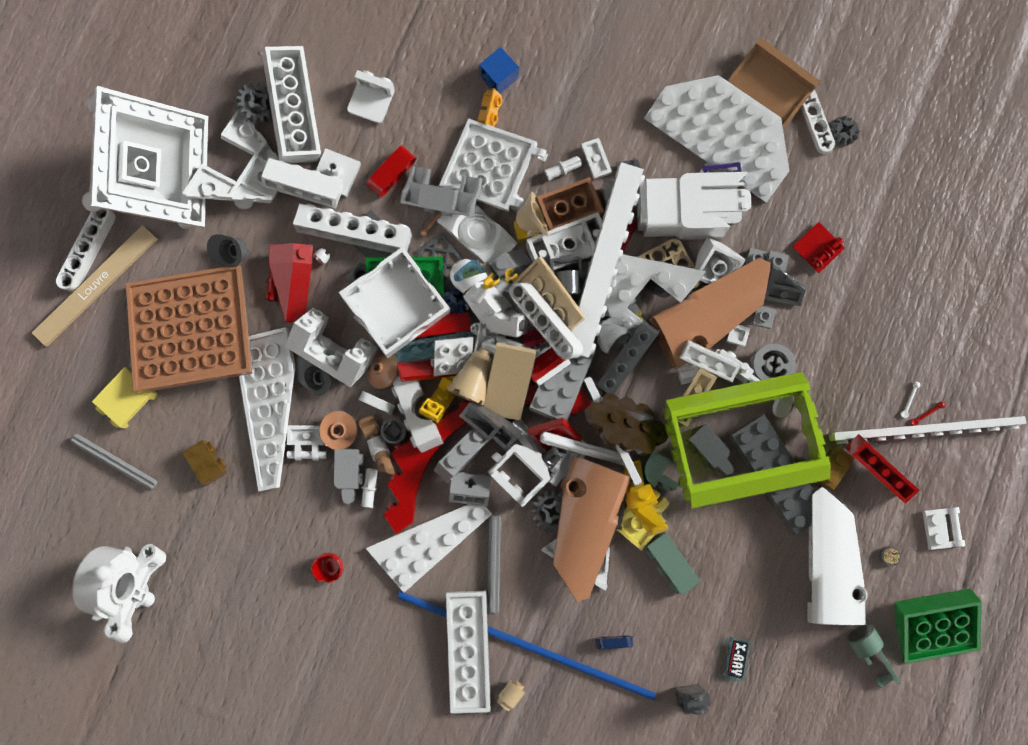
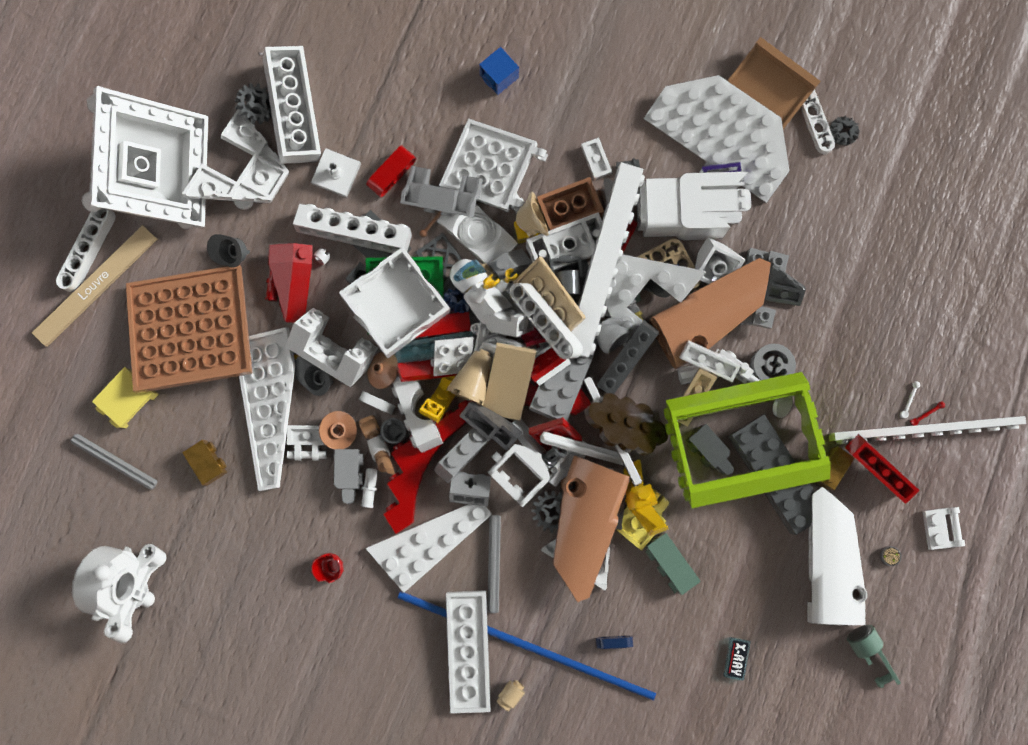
white brick [261,158,343,209] -> none
white bracket [347,70,395,124] -> none
light orange hinge [477,88,502,127] -> none
white axle [544,156,582,181] -> none
sand green brick [643,451,679,492] -> none
dark grey hinge [675,684,711,715] -> none
white plate [726,325,750,347] -> none
red hinge [792,222,845,274] -> none
green slope [894,588,982,664] -> none

